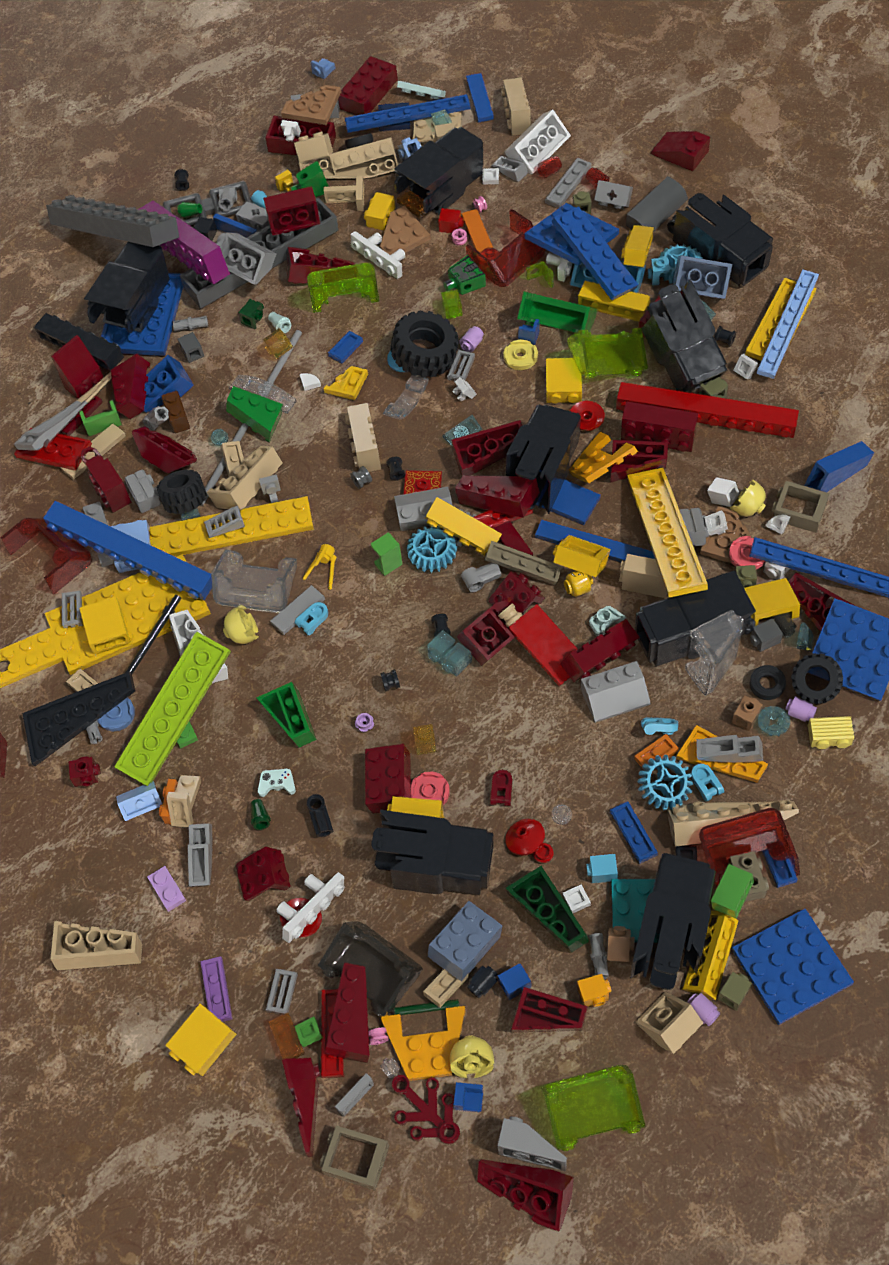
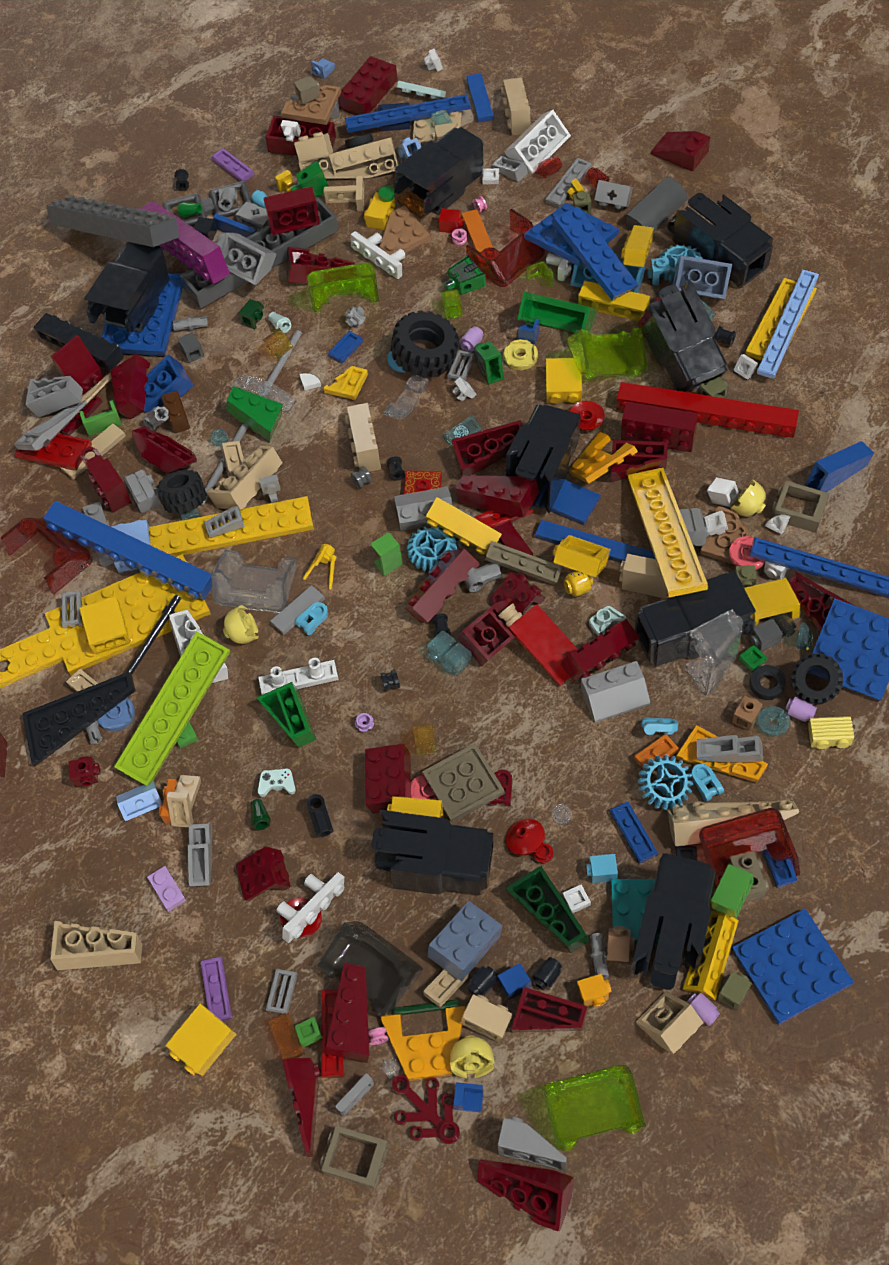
none -> light grey wedge [25,376,83,417]
none -> medium lavender tile [211,148,254,182]
none -> white plate [259,658,339,695]
none -> dark tan brick [294,75,320,104]
none -> light grey gear [345,306,366,327]
none -> green tile [378,186,395,202]
none -> dark red wedge [404,549,480,623]
none -> dark tan plate [422,743,505,823]
none -> white tile [424,49,443,71]
none -> tan brick [459,995,512,1043]
none -> green torso [474,342,504,385]
none -> black brick [532,957,563,991]
none -> yellow tile [567,178,585,201]
none -> green plate [739,645,767,672]

